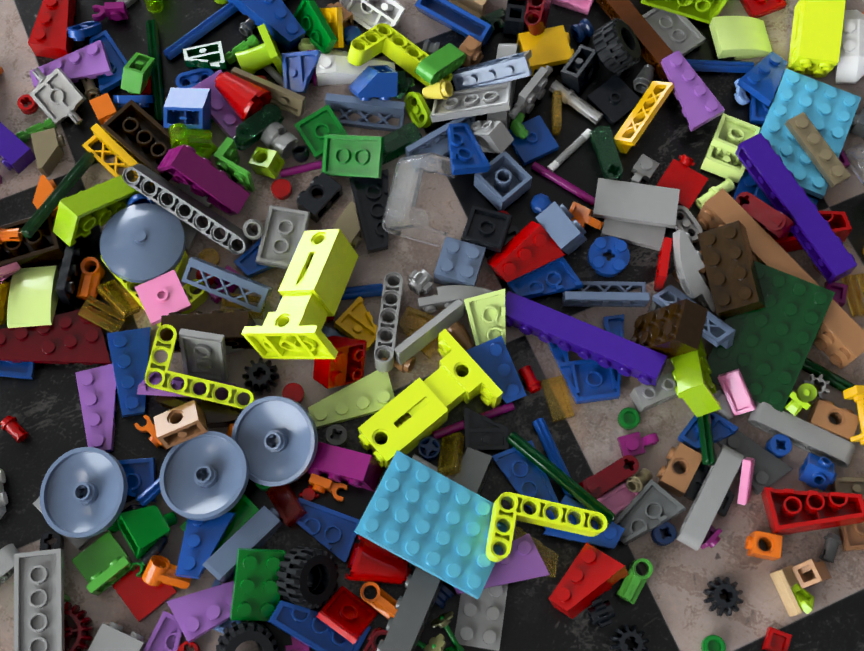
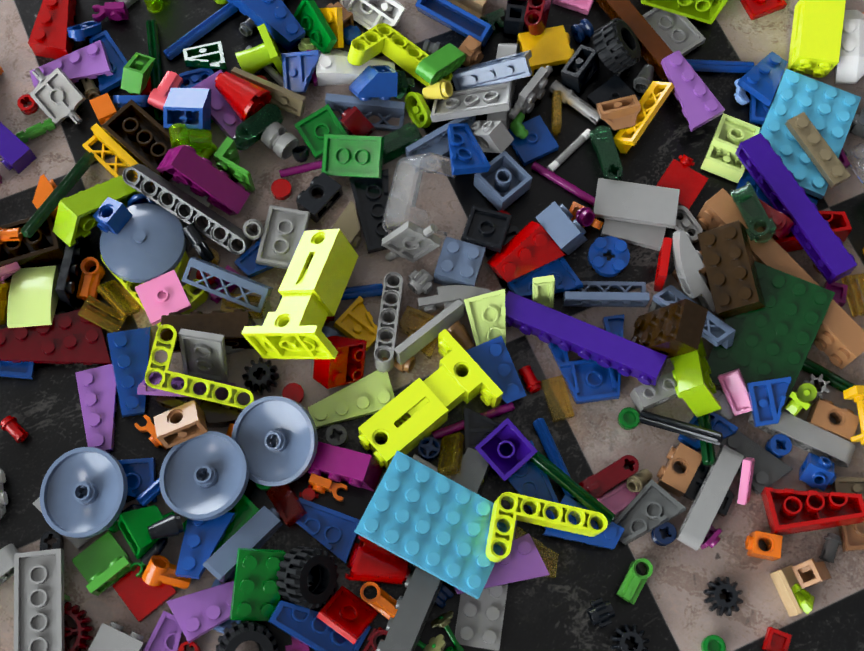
dark tan slope [30,128,66,177] -> none
bright green axle [224,34,260,64] -> none
lime brick [248,146,285,179] -> none
blue tile [530,193,551,214] -> none
red wedge [549,542,629,619] -> none
magenta plate [617,432,659,457] -> none
light grey plate [631,154,660,184] -> none
yellowish green pin [695,178,735,210] -> none
yellowish green slope [709,16,772,60] -> none
none -> blue brick [93,197,133,234]
none -> coral piece [147,71,183,111]
none -> black cone [148,514,184,540]
none -> black axle [182,222,215,262]
none -> dark red slope [340,106,375,136]
none -> light grey plate [381,221,441,263]
none -> dark purple slope [475,418,538,481]
none -> yellowish green tile [532,275,555,308]
none -> magenta plate [576,207,595,227]
none -> medium nougat slope [596,94,641,131]
none -> black axle [639,411,723,445]
none -> clear green piece [729,181,777,243]
none -> blue wing [747,377,791,427]

